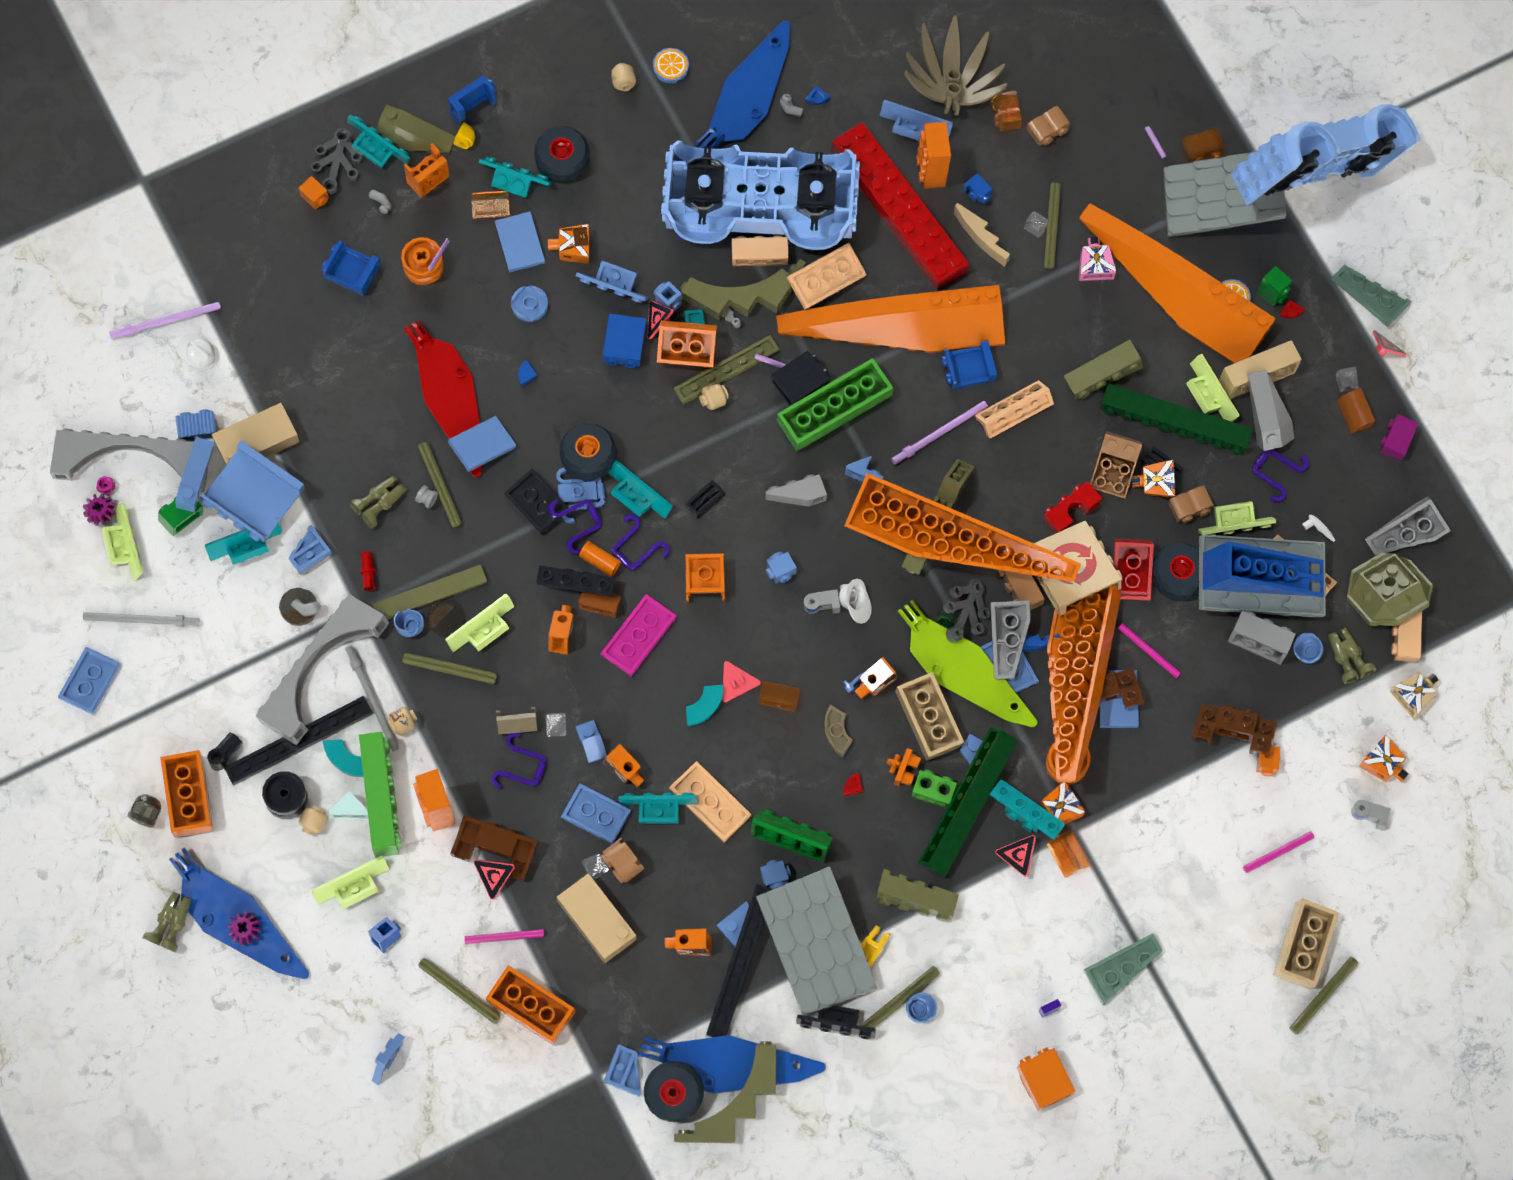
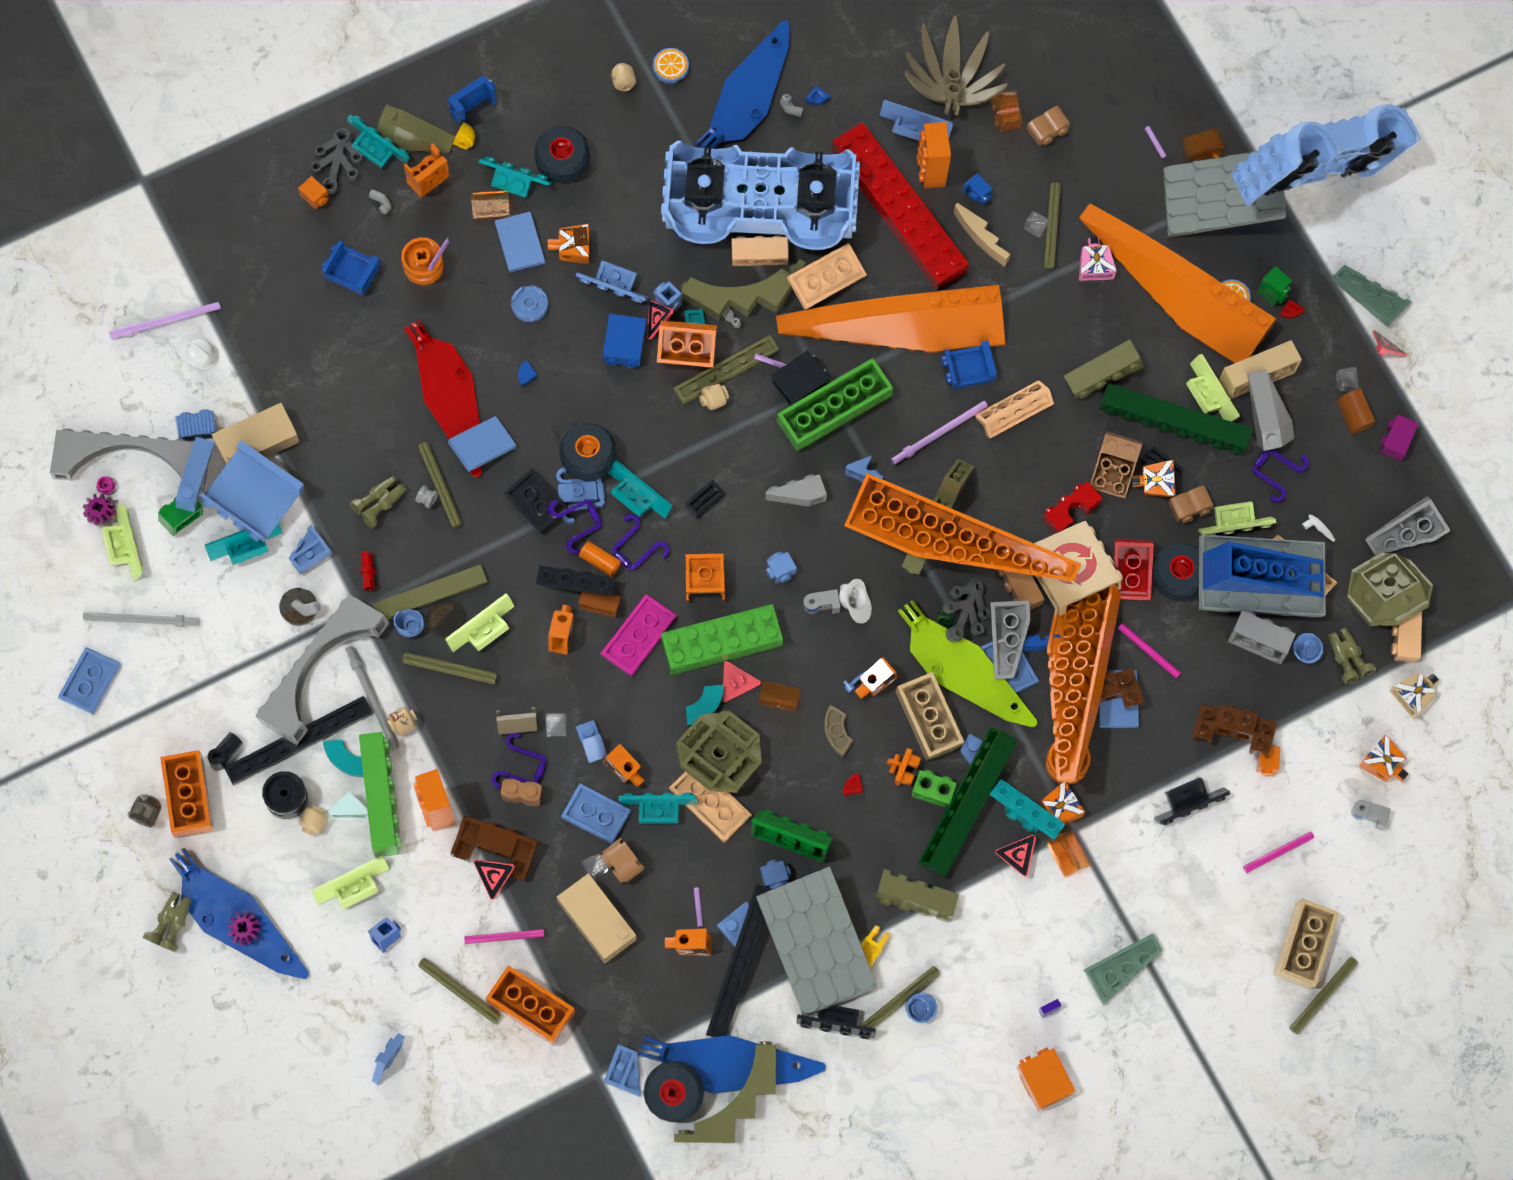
none -> medium nougat brick [501,779,543,807]
none -> bright green brick [661,604,783,675]
none -> olive piece [676,710,762,793]
none -> lavender piece [693,887,703,927]
none -> black bracket [1154,777,1231,825]

